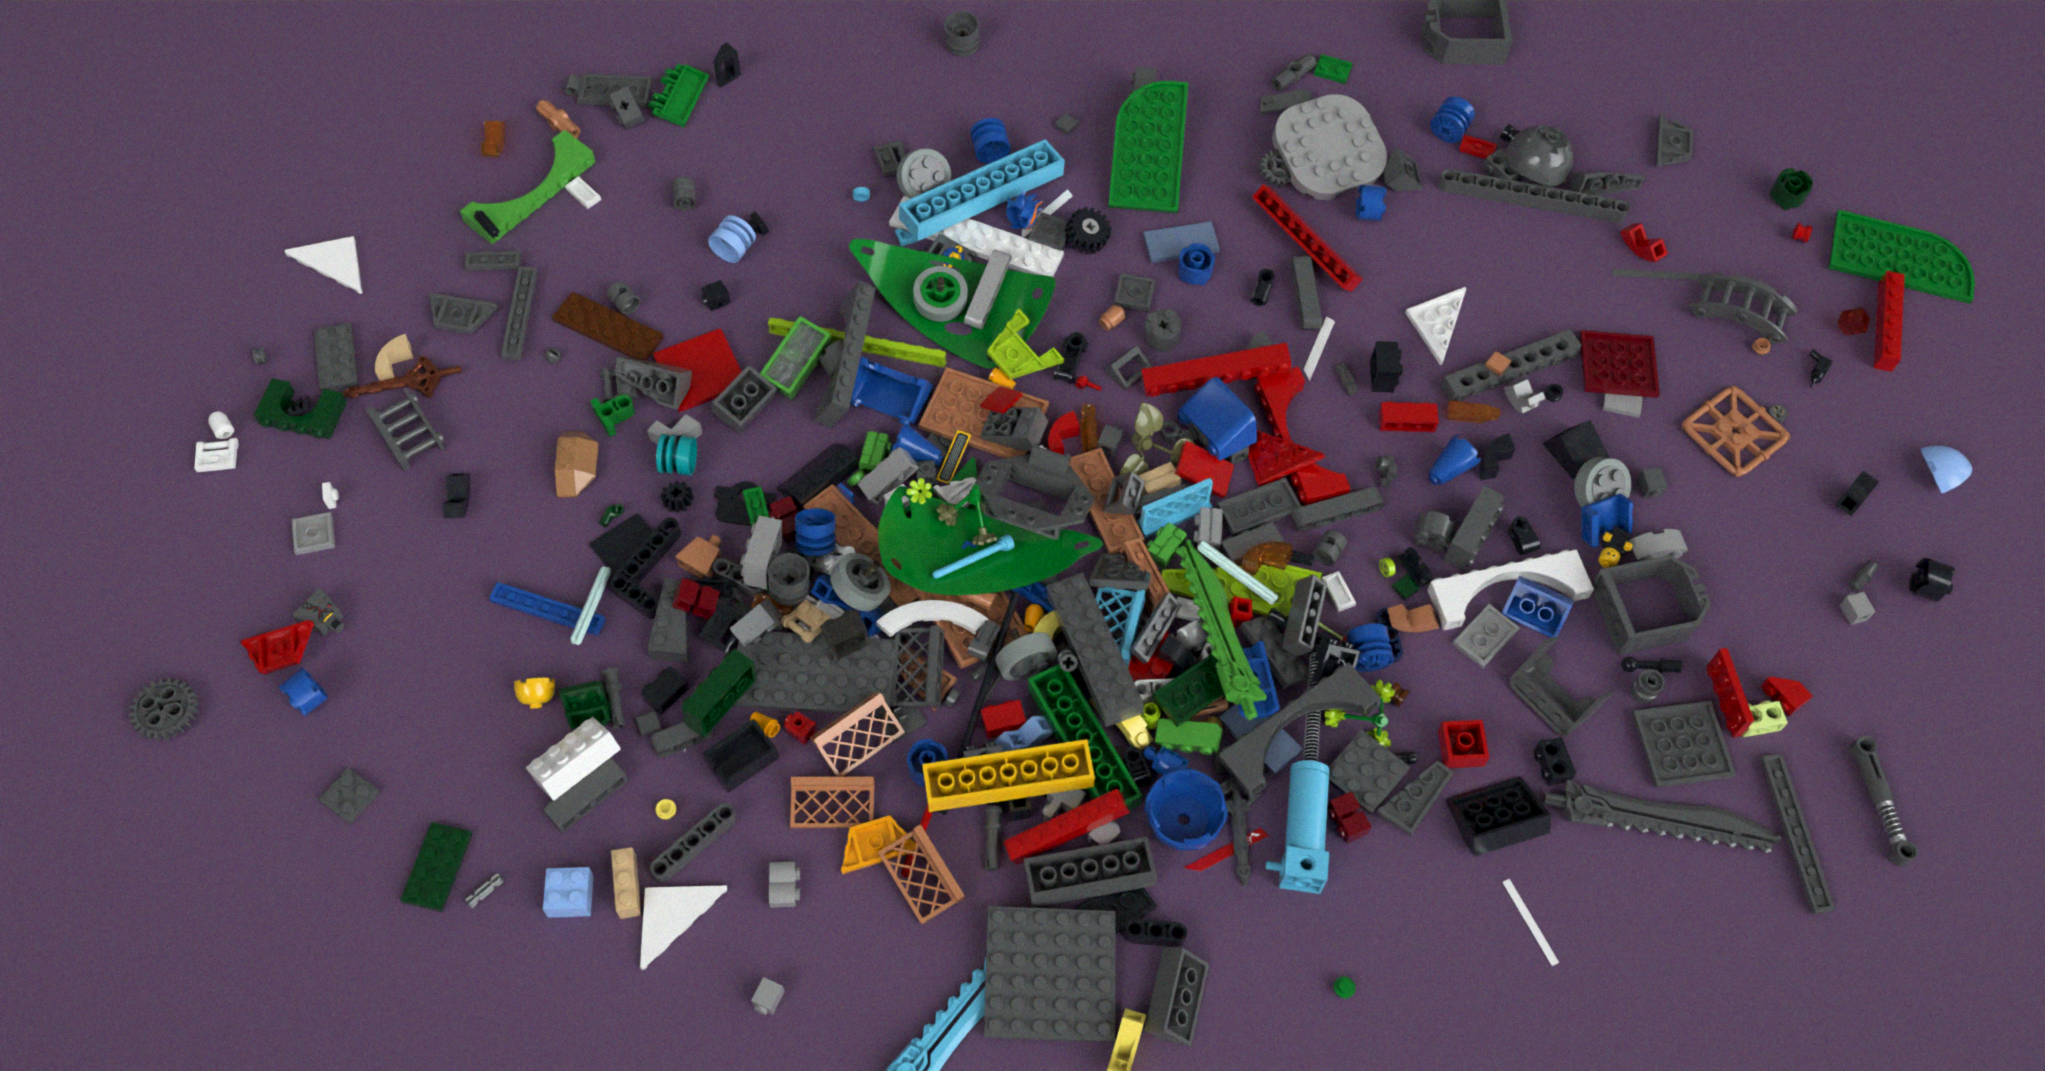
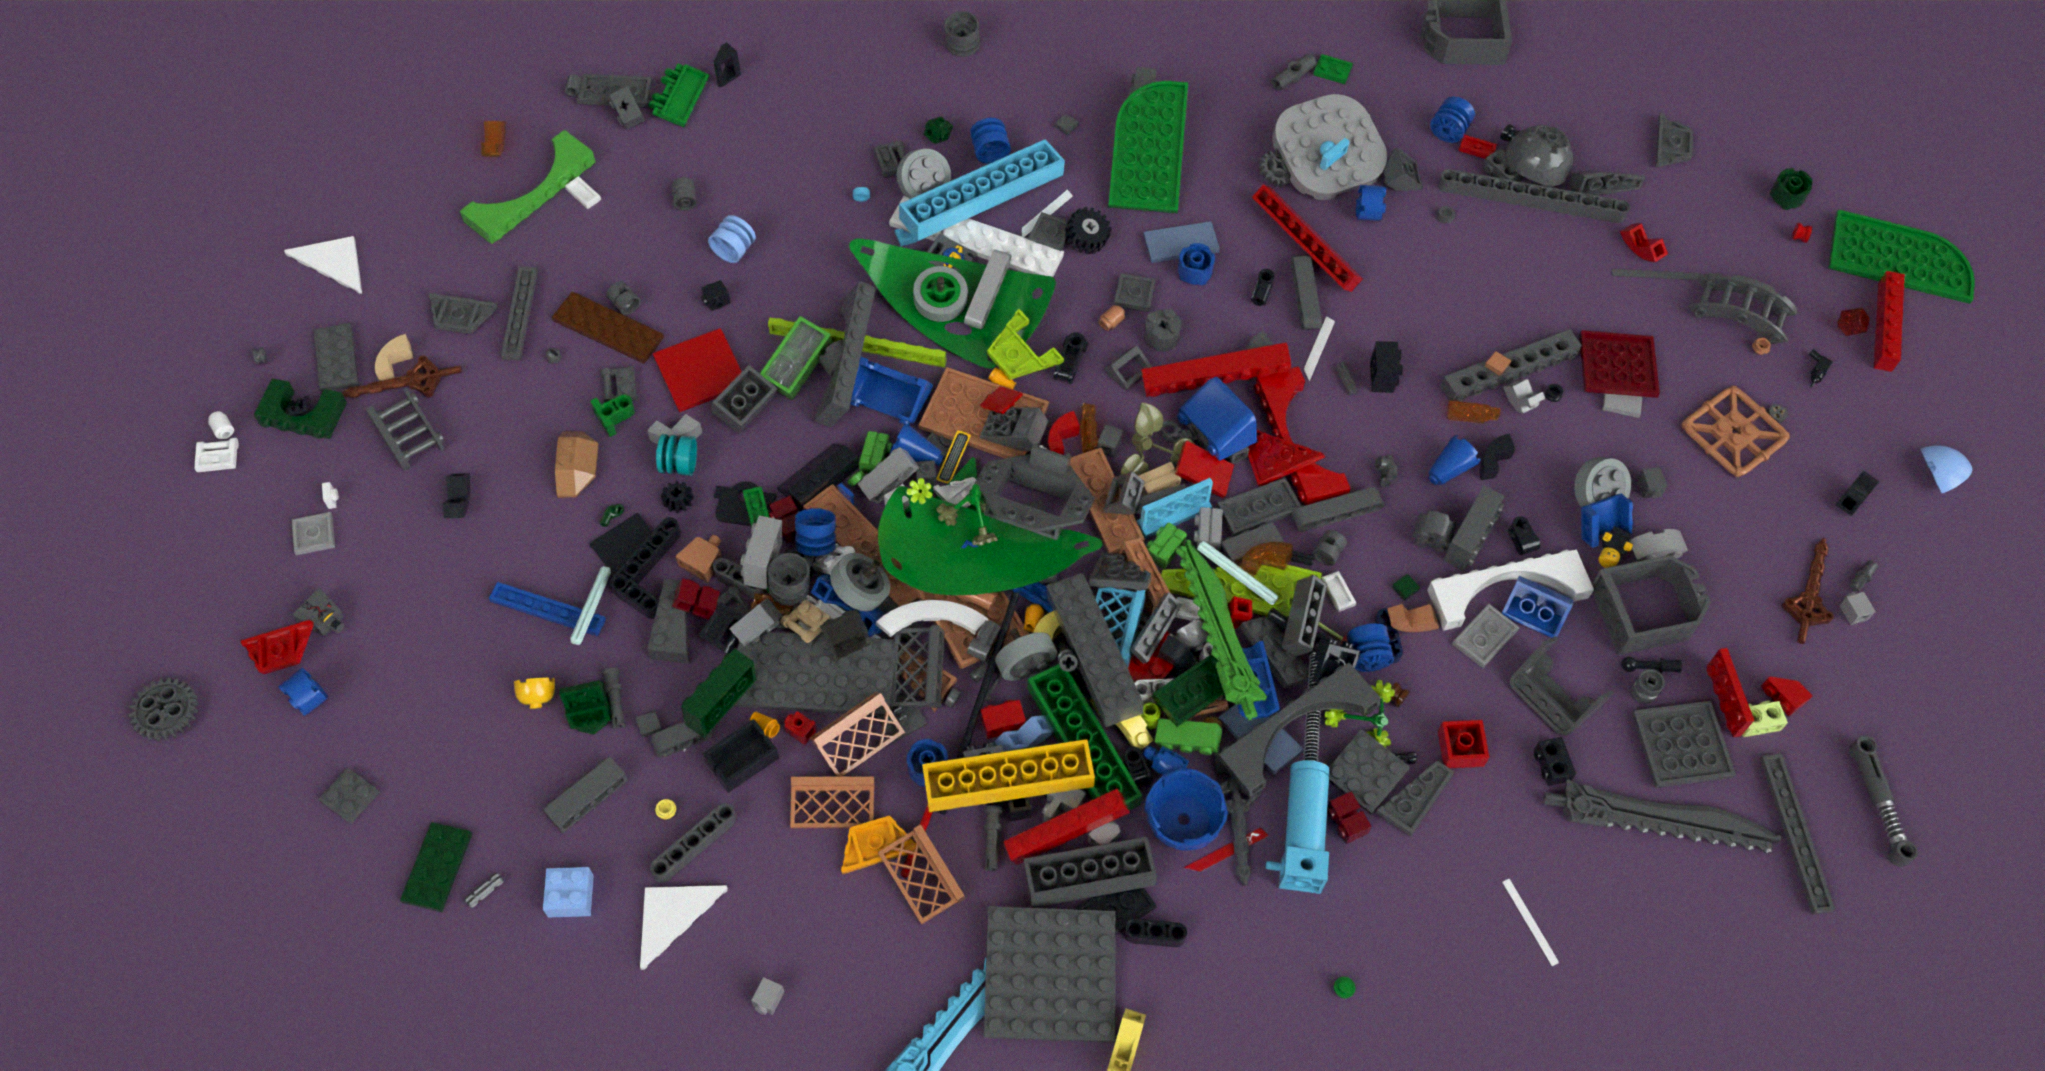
dark grey plate [465,251,522,271] -> none
black axle [474,210,500,238] -> none
white brick [526,717,621,801] -> none
nougat piece [536,100,581,138] -> none
tan brick [611,847,642,919] -> none
dark grey wedge [615,356,692,409] -> none
black brick [641,666,690,716] -> none
black hinge [694,577,738,598] -> none
black tile [748,211,769,235] -> none
light grey brick [769,861,800,908] -> none
medium azure piece [932,534,1014,579] -> none
blue hair [1006,189,1043,230] -> none
red hand [1075,375,1102,391] -> none
dark grey slope [1144,947,1209,1047] -> none
dark grey door [1260,89,1312,114] -> none
red brick [1378,401,1439,432] -> none
lime tile [1379,557,1396,578] -> none
black hinge [1397,547,1433,587] -> none
white tile [1405,287,1467,365] -> none
black slope [1446,776,1551,857] -> none
black slope [1543,420,1610,479] -> none
black brick [1909,558,1955,602] -> none
none -> dark green brick [923,116,953,144]
none -> medium azure tile [1320,138,1350,170]
none -> dark grey tile [1437,206,1455,224]
none -> copper bar [1782,538,1834,644]

